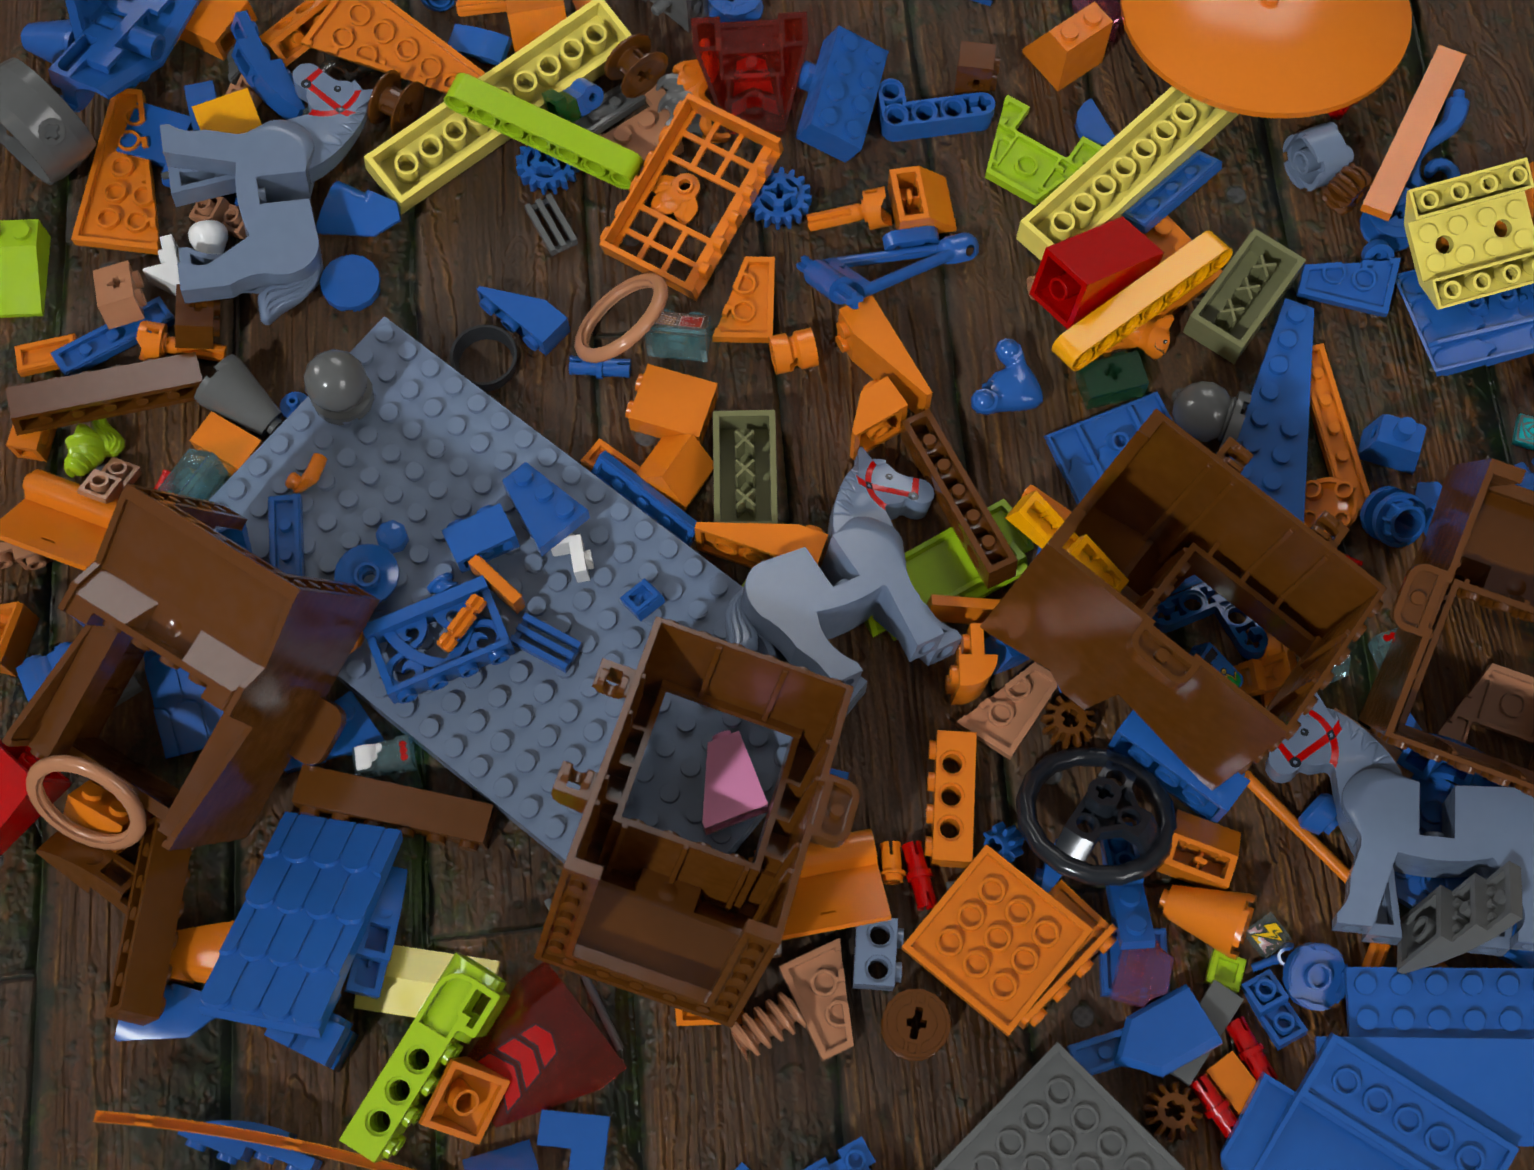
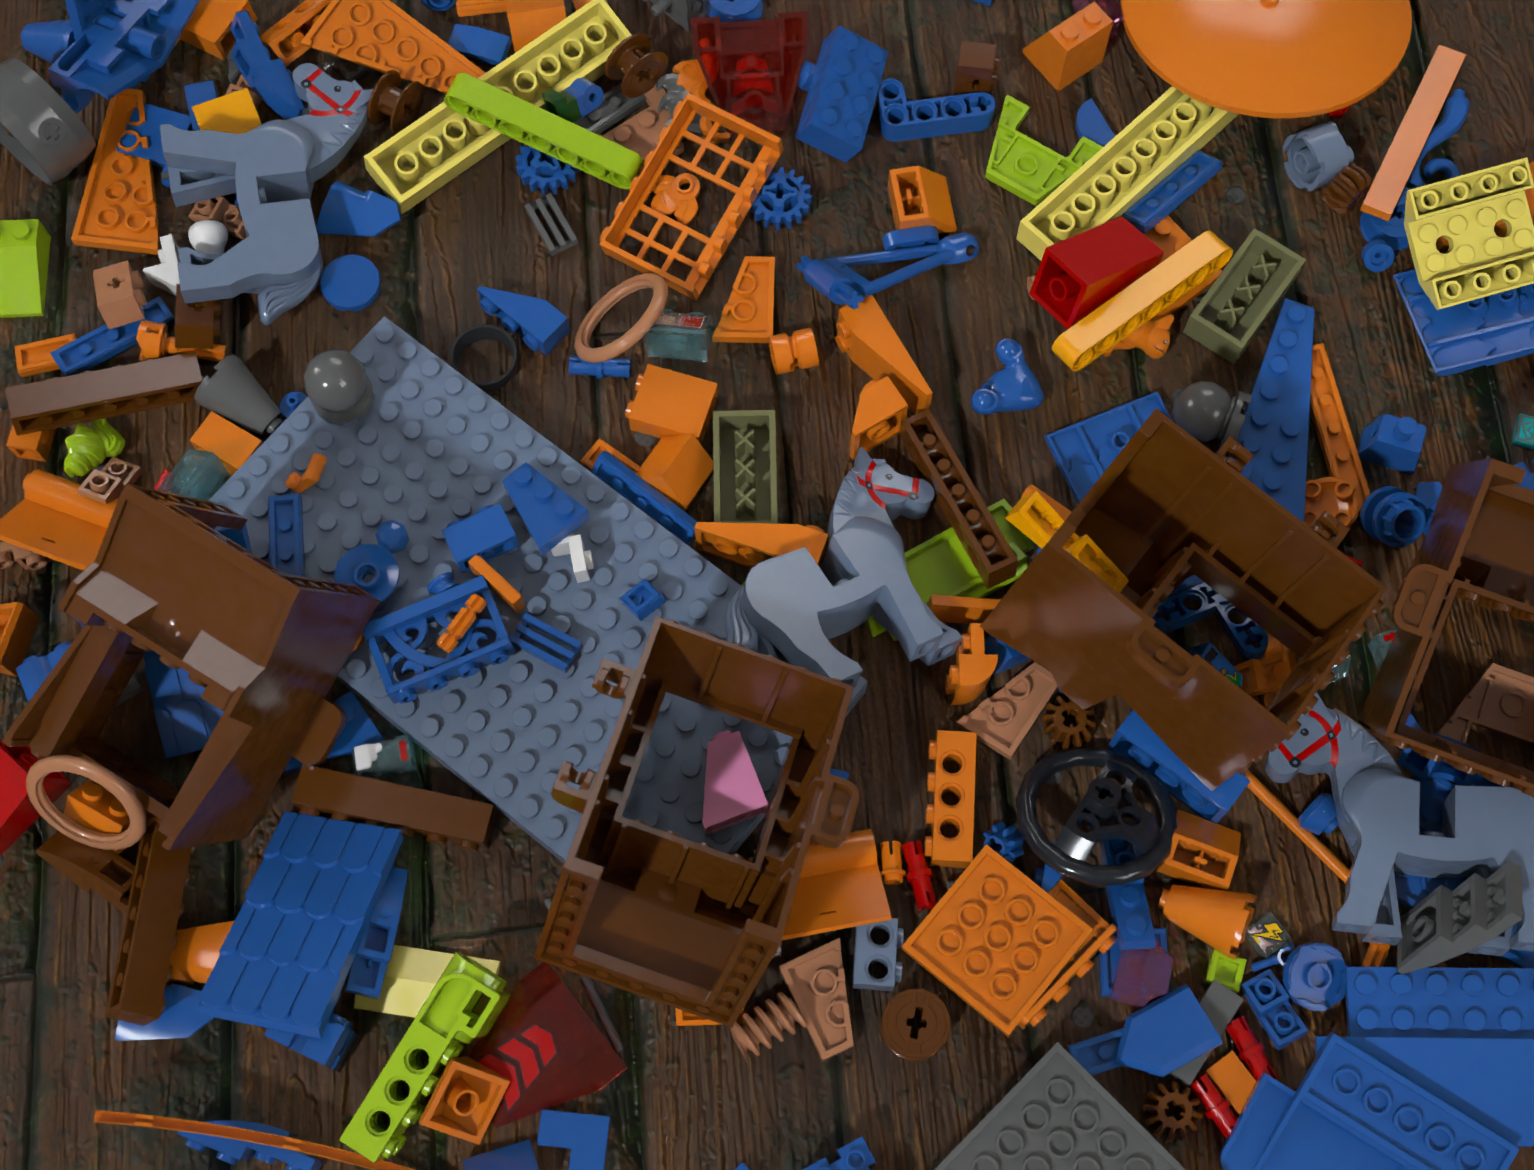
orange piece [806,186,892,232] -> none
clear green brick [1075,351,1149,410] -> none
blue wing [1296,258,1401,318] -> none

